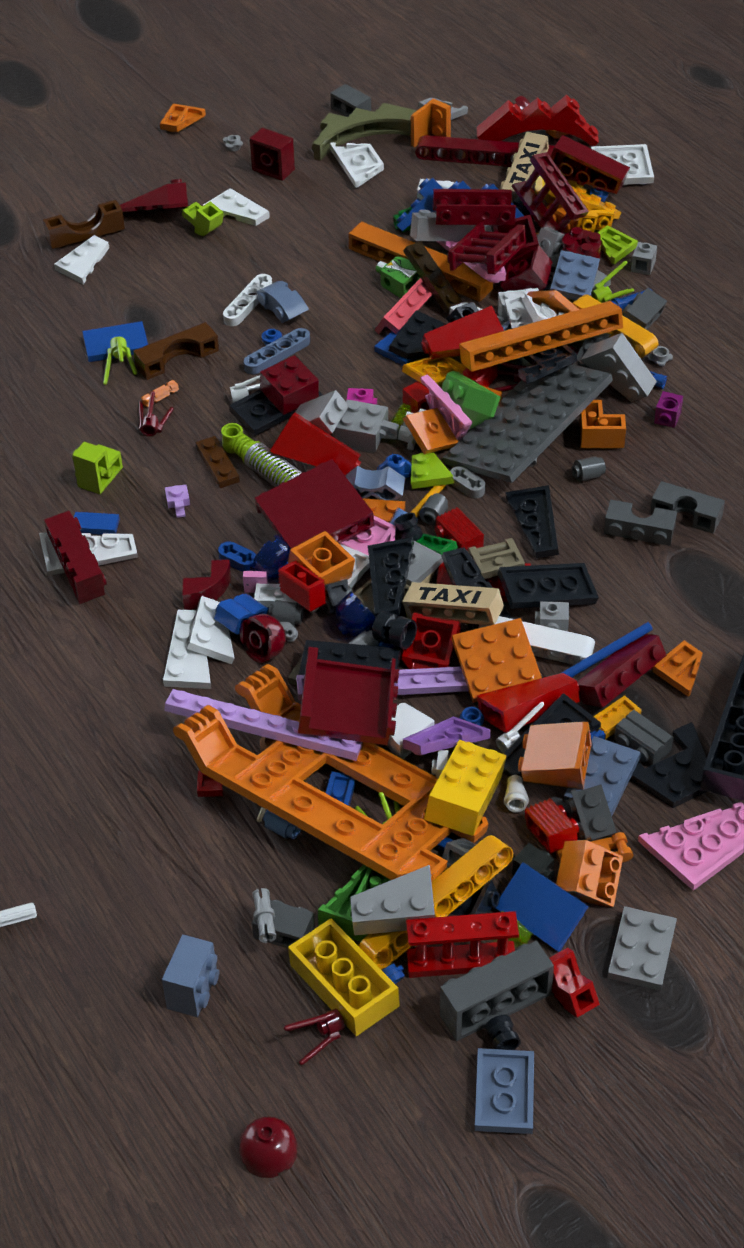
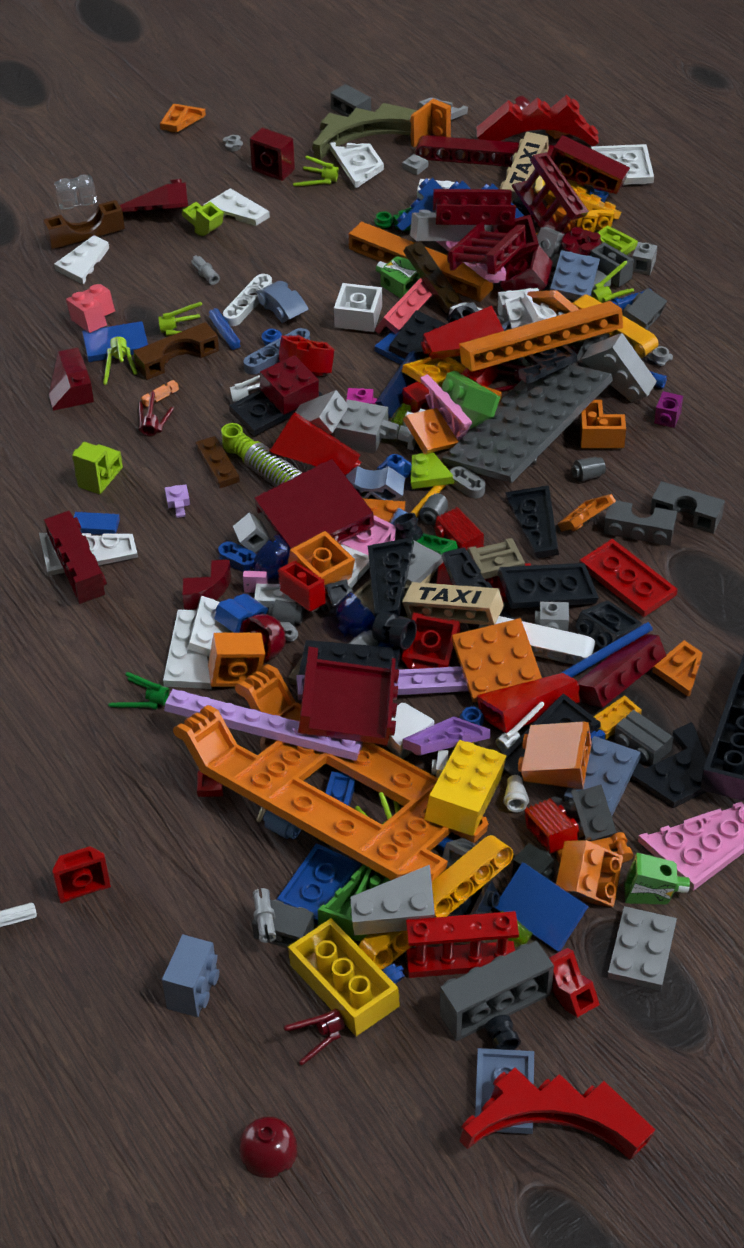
none -> dark red wedge [49,348,94,411]
none -> red slope [52,846,111,903]
none -> clear brick [54,175,97,209]
none -> coral brick [66,284,115,333]
none -> green plant [108,672,170,710]
none -> lime plant [158,302,202,336]
none -> light grey axle [191,255,220,285]
none -> orange brick [208,632,265,687]
none -> blue axle [209,308,241,350]
none -> light grey brick [233,512,271,553]
none -> blue tile [277,843,361,925]
none -> red brick [278,335,334,376]
none -> lime plant [293,156,339,186]
none -> white brick [334,283,382,332]
none -> green plate [374,211,394,229]
none -> dark blue tile [375,351,421,419]
none -> light grey plate [402,154,428,175]
none -> red arch [459,1067,656,1160]
none -> orange wing [557,494,616,532]
none -> black plate [575,600,643,648]
none -> red plate [579,538,678,617]
none -> dark grey brick [590,242,634,287]
none -> bright green torso [624,853,690,905]

